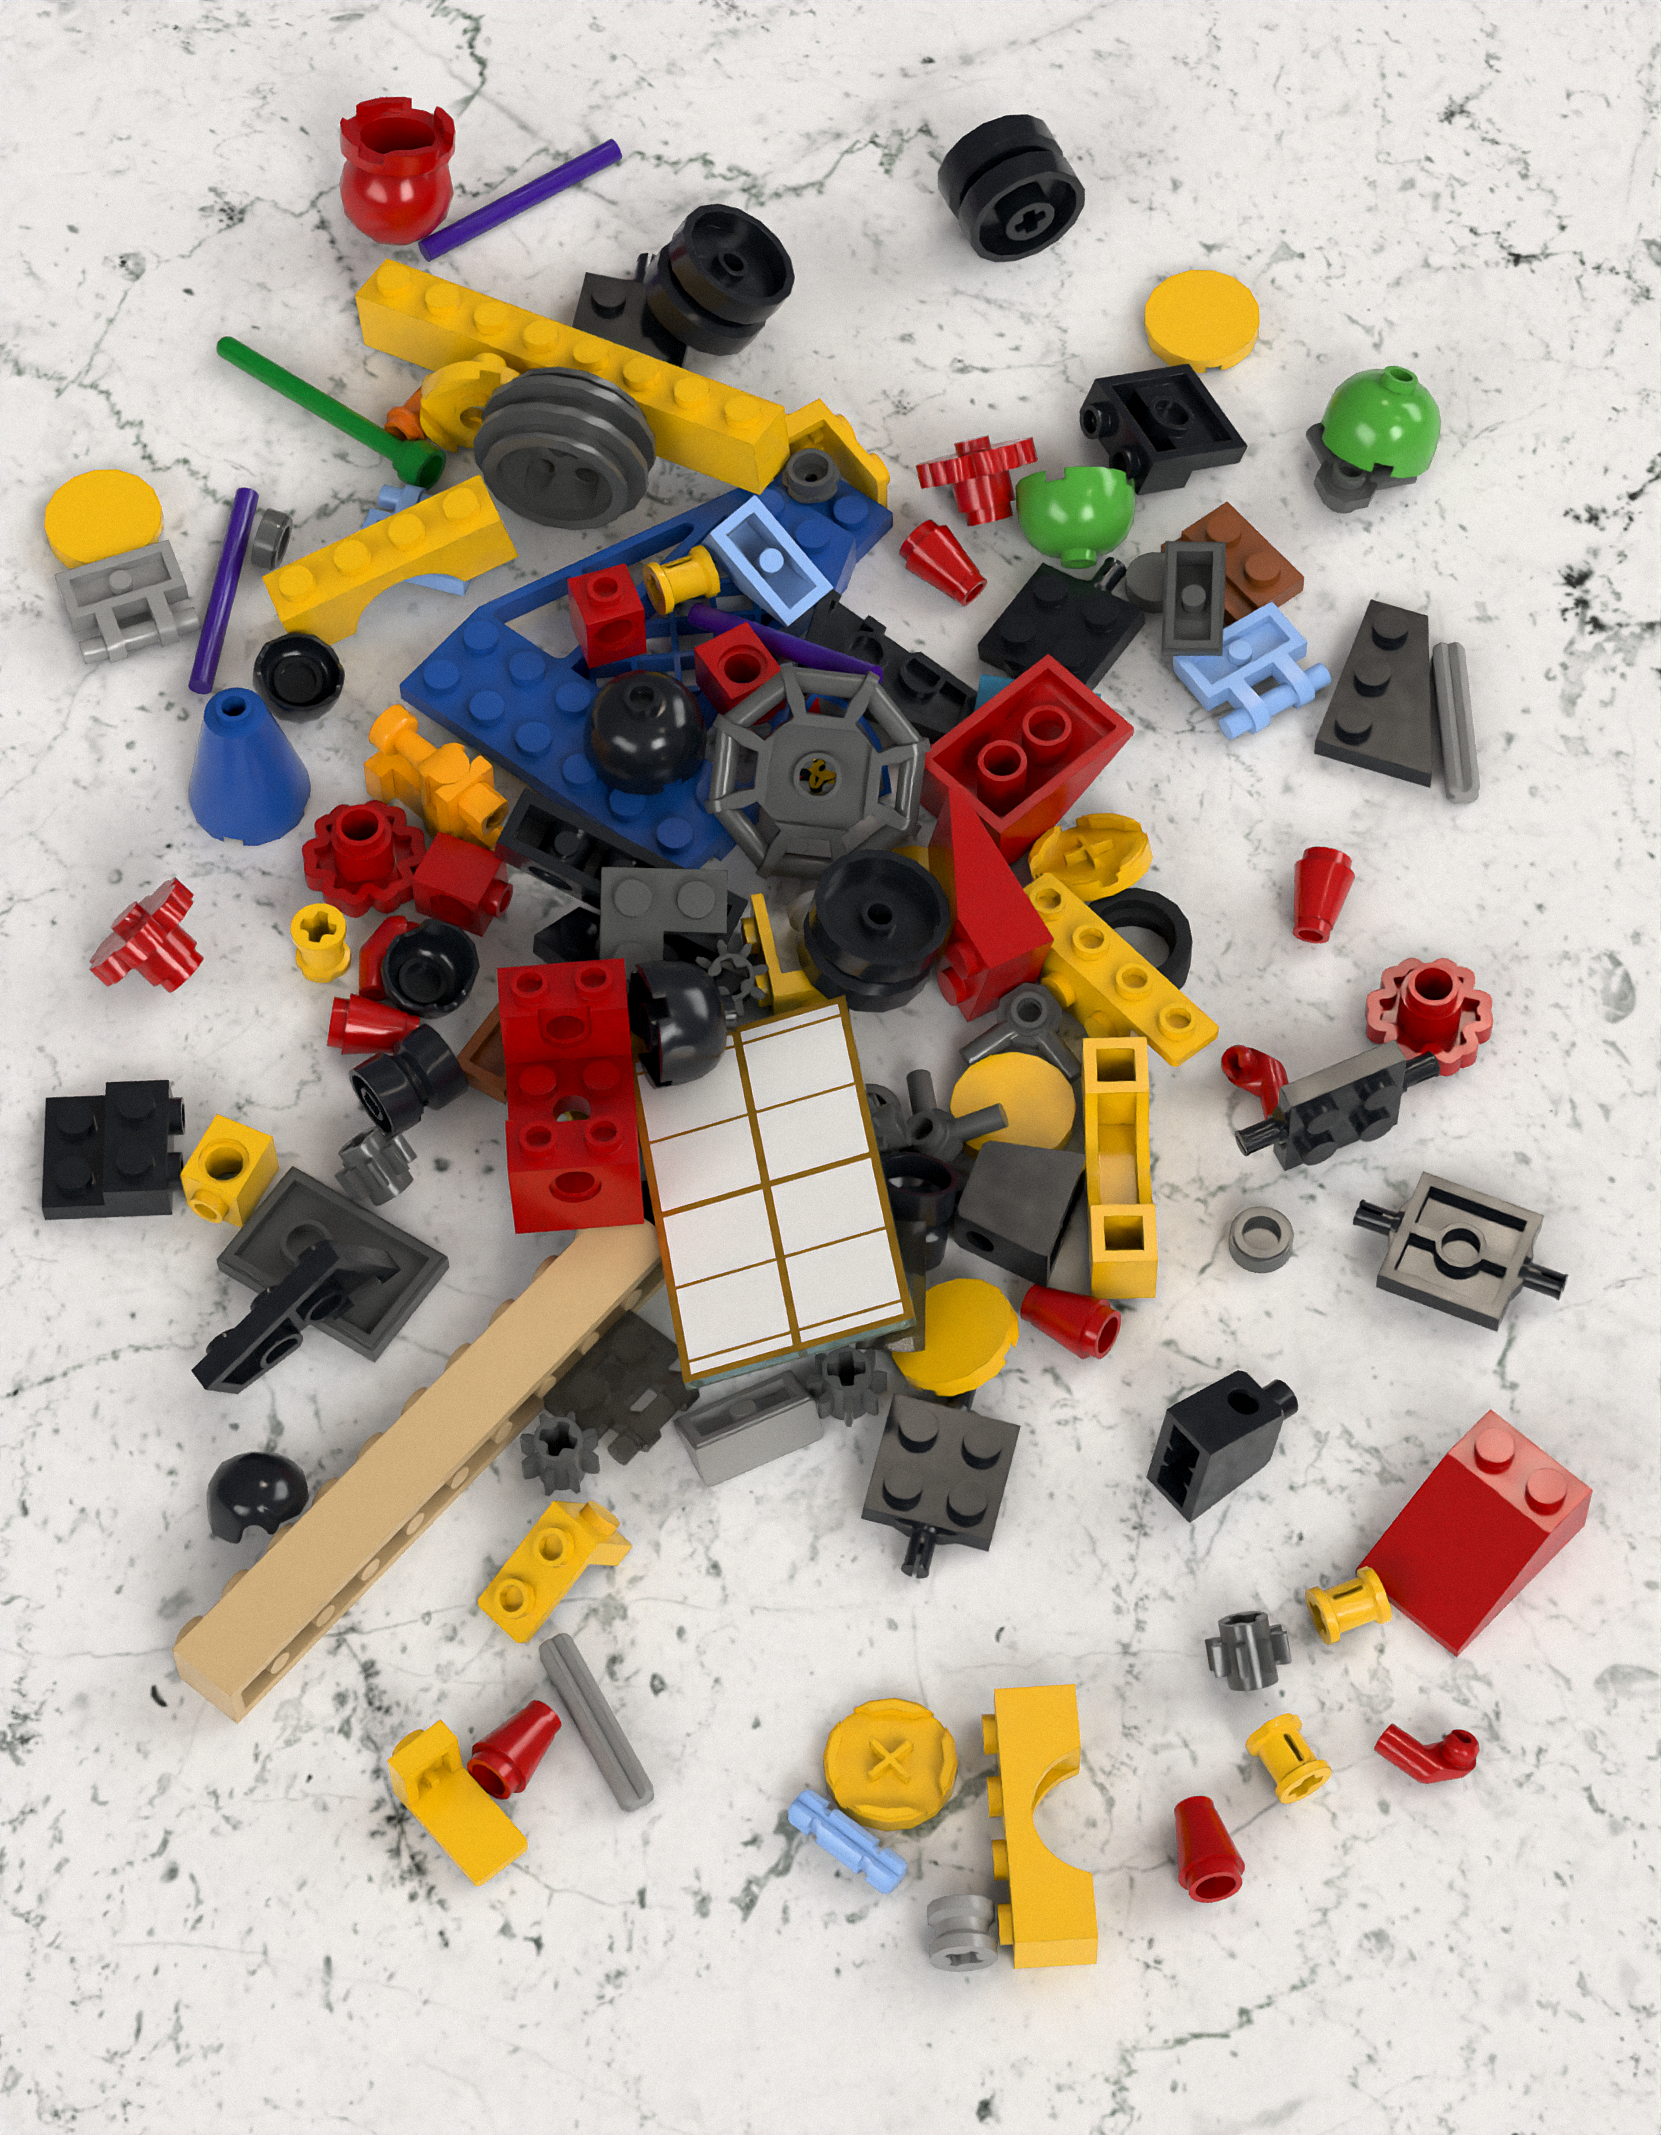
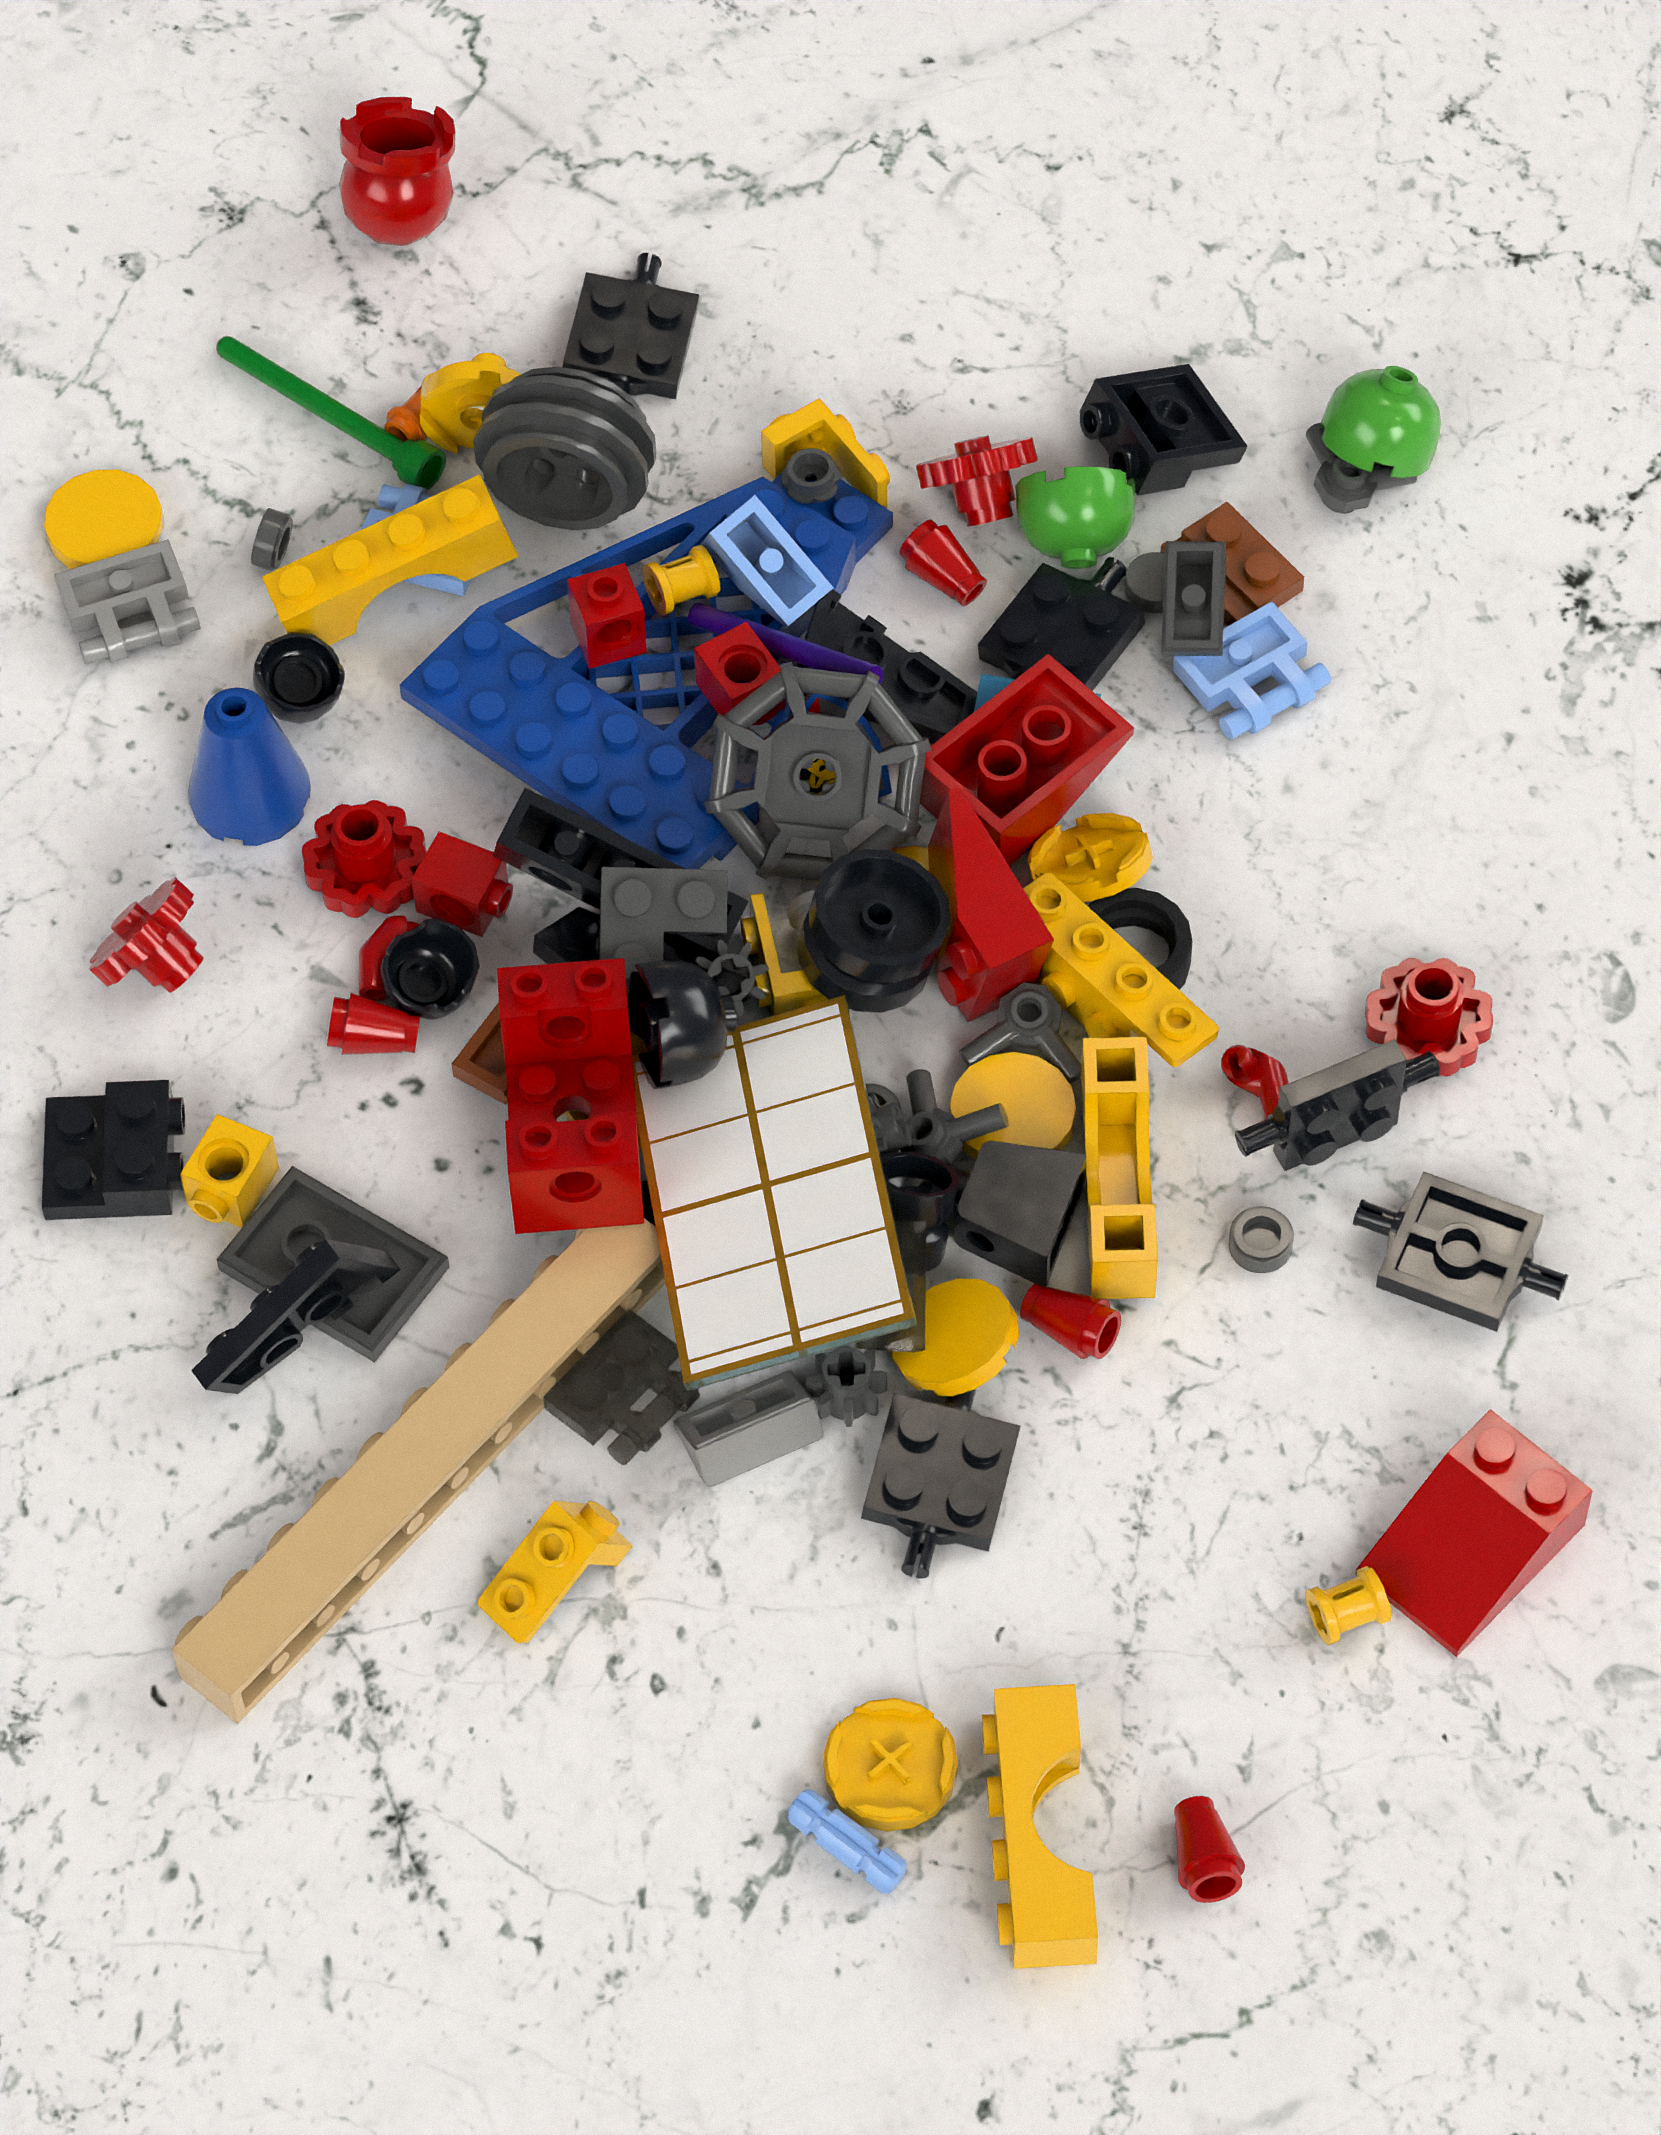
dark purple bar [188,487,259,695] -> none
black hair [207,1451,309,1544] -> none
yellow bush [290,903,352,983] -> none
dark grey gear [334,1126,417,1206] -> none
black wheel [349,1023,468,1135] -> none
yellow brick [355,258,790,495] -> none
light orange hips [363,704,509,852] -> none
yellow bracket [387,1719,528,1886] -> none
dark purple bar [418,139,622,262] -> none
red cone [467,1700,562,1800] -> none
dark grey gear [520,1411,600,1496] -> none
light grey axle [539,1633,654,1812] -> none
black cylinder [583,669,707,796] -> none
black wheel [643,204,795,356] -> none
light grey wheel [927,1894,998,1972] -> none
black wheel [938,114,1085,262] -> none
yellow tile [1144,270,1260,373] -> none
black torso [1146,1370,1298,1523] -> none
dark grey gear [1205,1611,1292,1691] -> none
yellow bush [1245,1713,1332,1804] -> none
red cone [1293,847,1355,944] -> none
black wing [1314,599,1432,788] -> none
red arm [1374,1723,1480,1784] -> none
light grey axle [1431,642,1480,804] -> none

